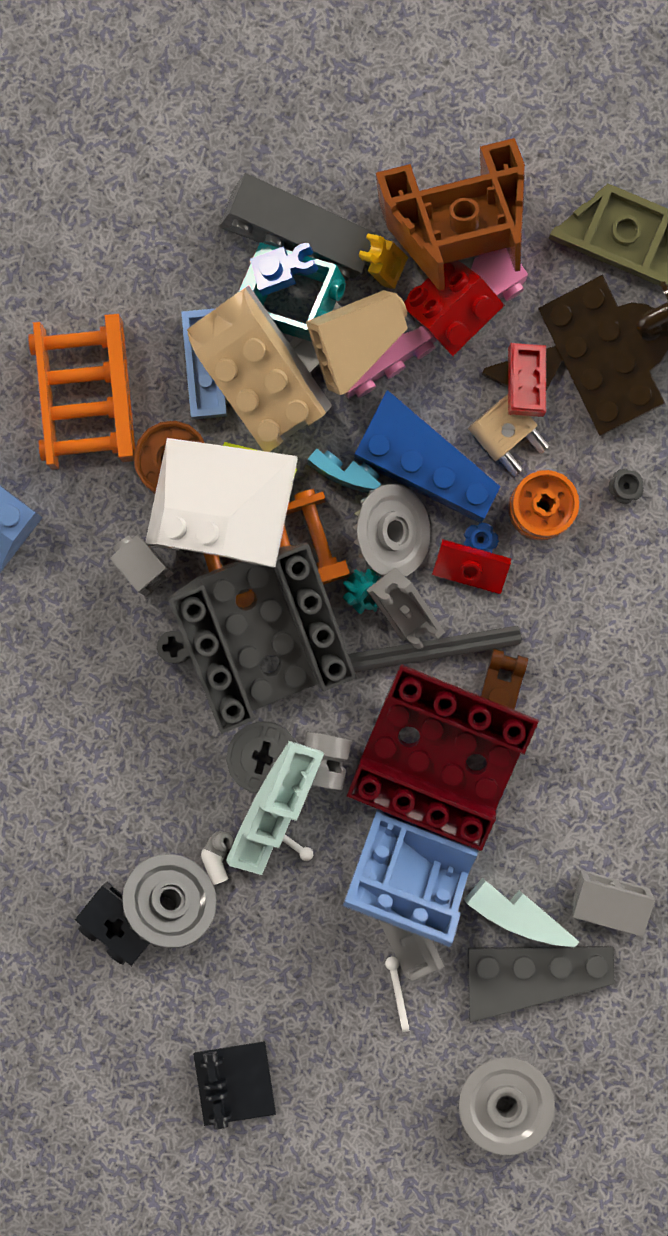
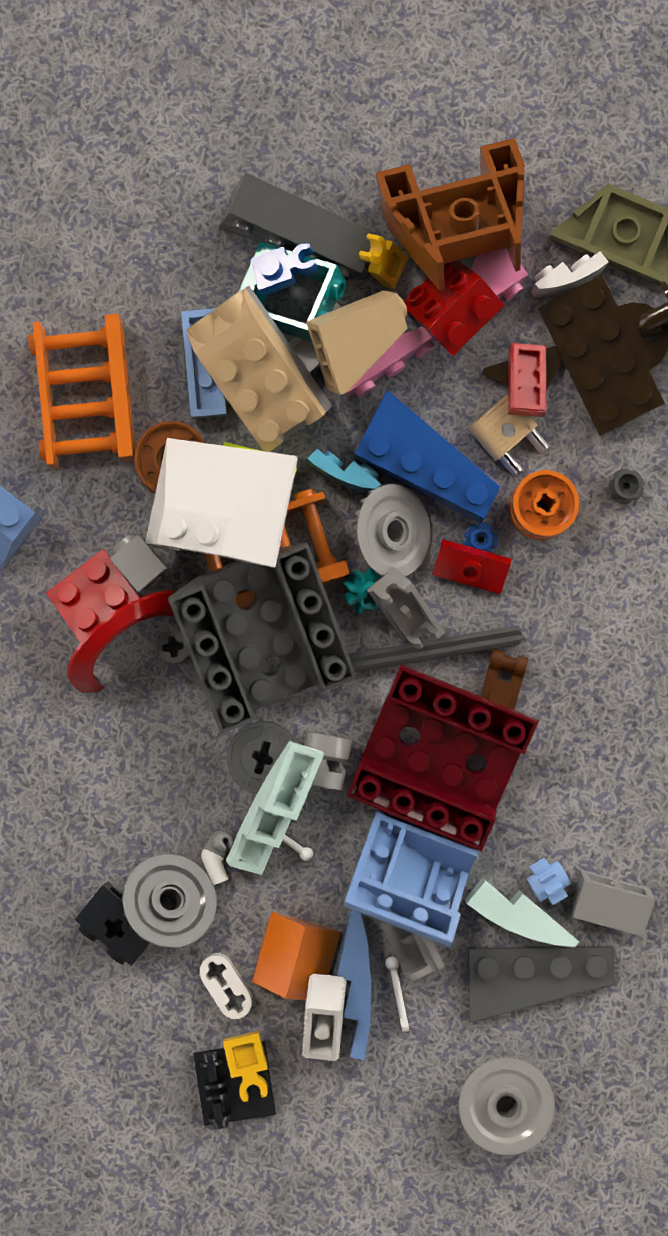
none -> red piece [46,549,177,693]
none -> white beam [200,953,252,1019]
none -> yellow plate [223,1030,268,1102]
none -> orange slope [252,911,341,1000]
none -> white brick [302,974,346,1061]
none -> medium blue slope [337,909,371,1060]
none -> light blue gear [526,858,571,905]
none -> white slope [531,251,609,298]

